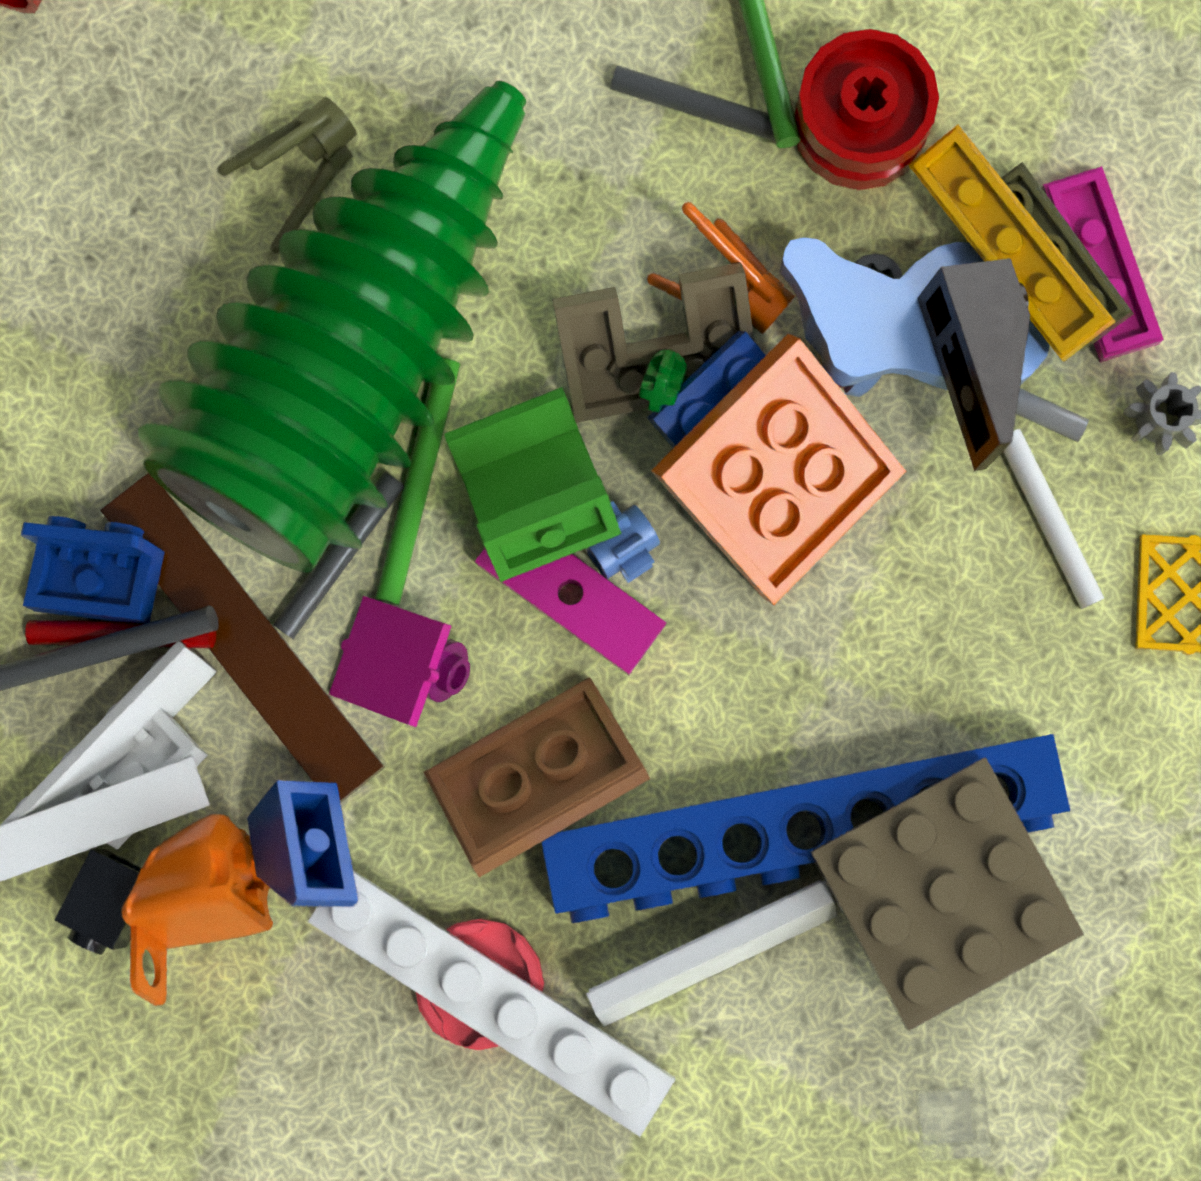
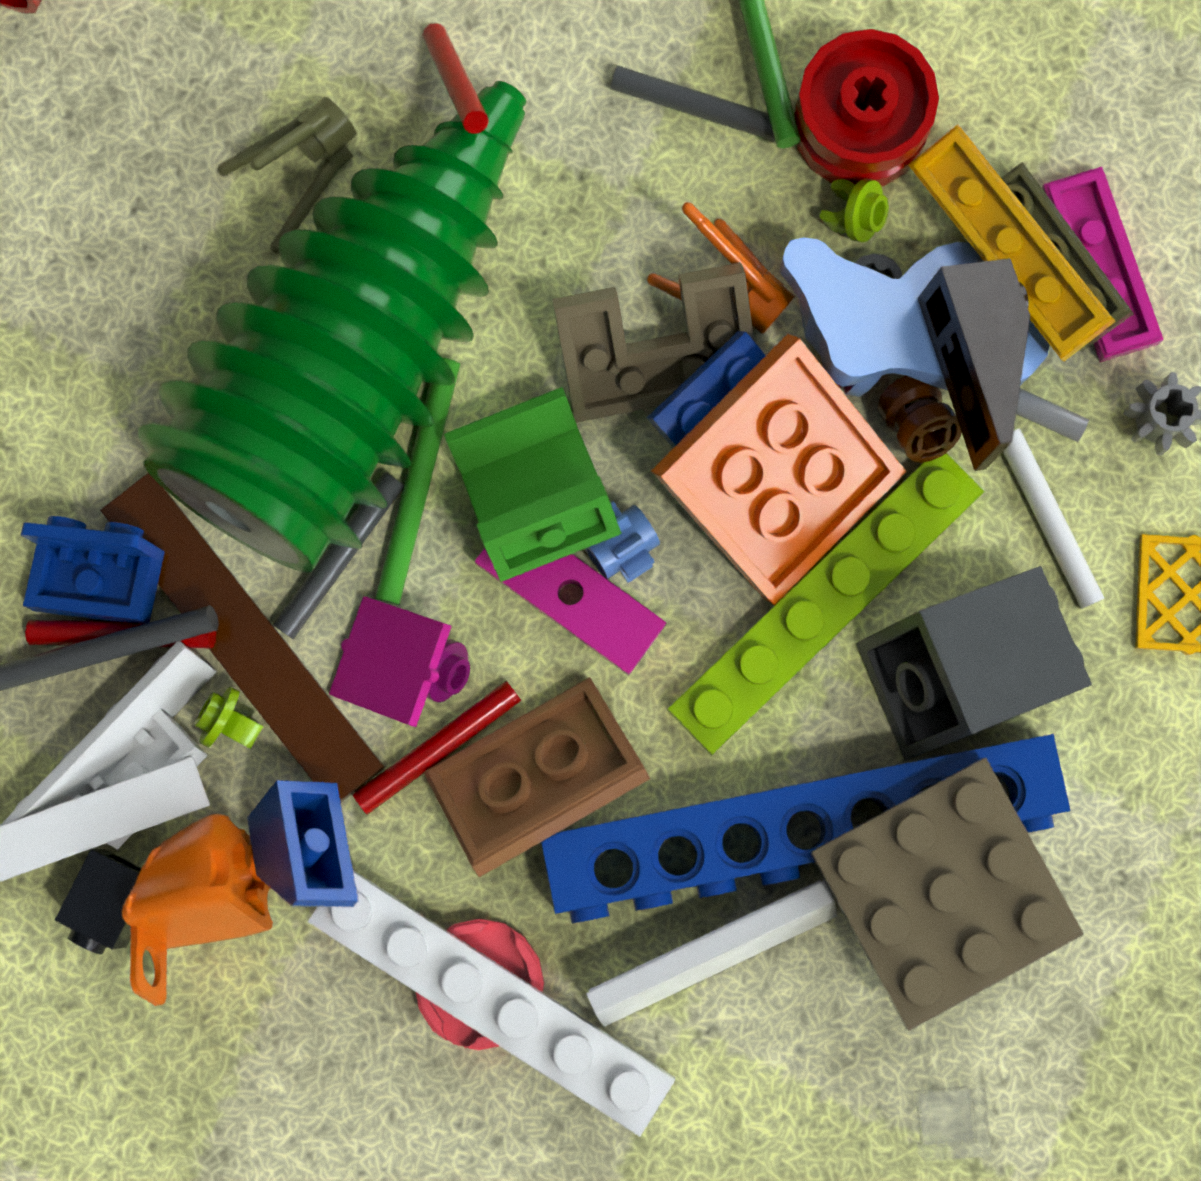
green piece [639,349,687,412] -> none
none -> lime plate [194,686,263,749]
none -> red bar [352,680,522,815]
none -> red bar [422,23,489,134]
none -> lime plate [667,453,985,756]
none -> lime plate [819,179,889,243]
none -> dark grey slope [856,566,1092,761]
none -> reddish brown wheel [877,375,962,463]

